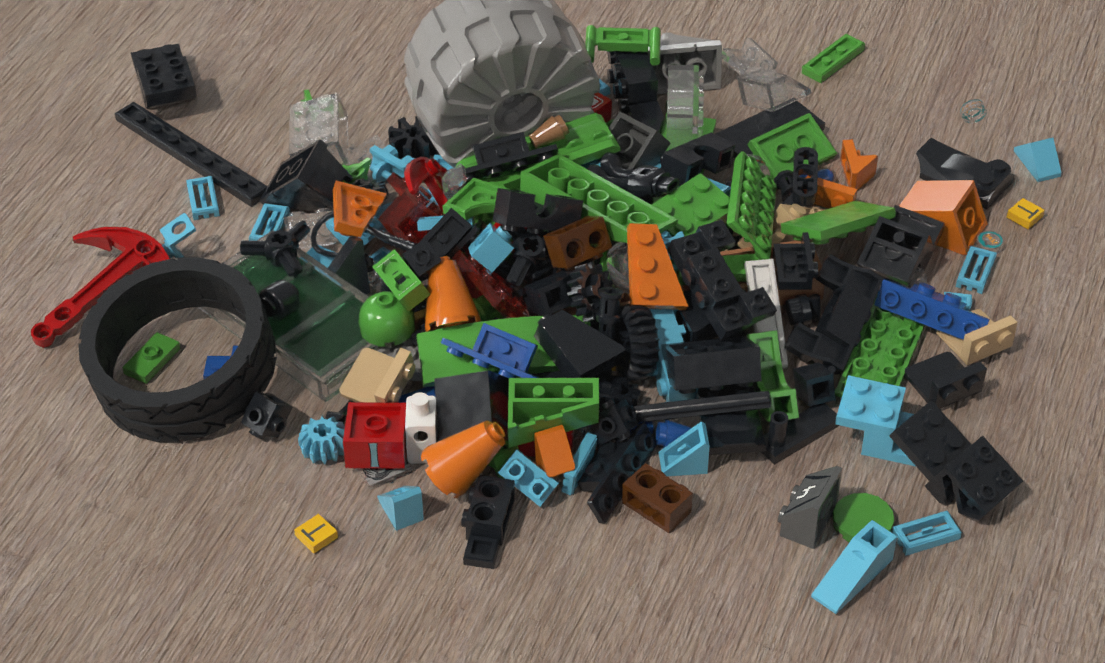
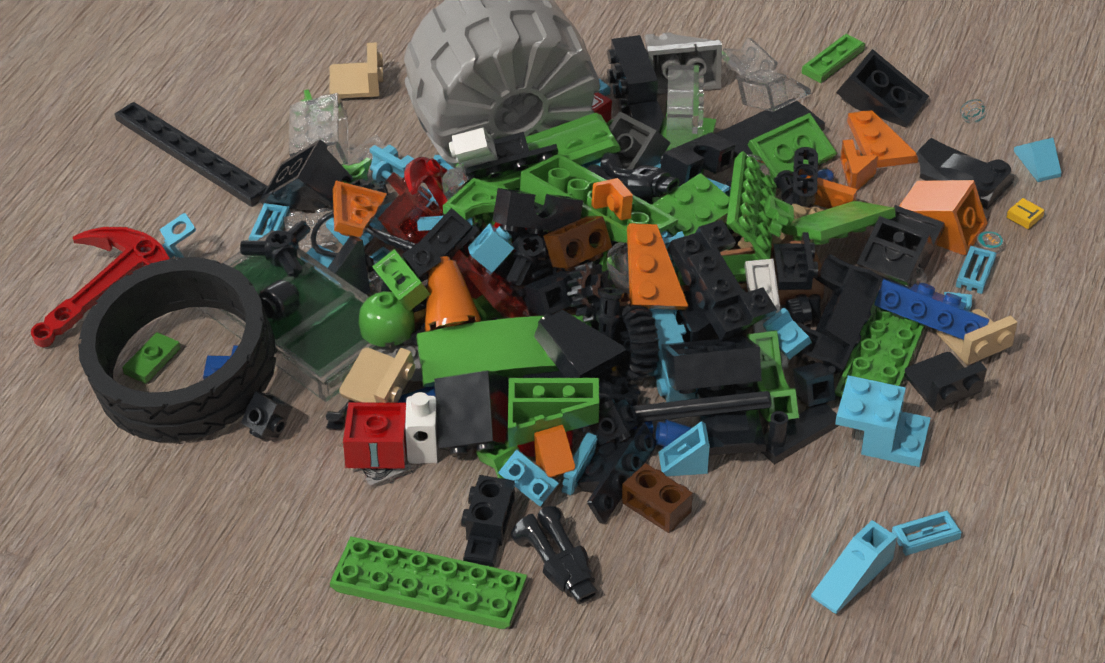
black piece [131,43,197,109] -> none
medium azure tile [186,176,220,220] -> none
yellow tile [294,514,338,553] -> none
medium azure gear [298,415,345,465] -> none
medium azure slope [377,486,424,531] -> none
black gear [388,116,439,159] -> none
orange cone [421,421,505,498] -> none
blue bracket [441,323,539,378] -> none
medium nougat cone [528,115,569,149] -> none
bright green plate [585,25,661,66] -> none
dark grey slope [778,466,842,549] -> none
bright green tile [833,493,894,542] -> none
black piece [889,400,1023,520] -> none
none -> tan bracket [330,42,384,99]
none -> bright green plate [330,536,527,629]
none -> white brick [449,127,498,168]
none -> black piece [511,506,599,604]
none -> orange bracket [591,178,633,220]
none -> medium azure bracket [763,308,812,359]
none -> bright green plate [764,195,794,237]
none -> black slope [836,49,929,127]
none -> orange wing [847,110,918,168]

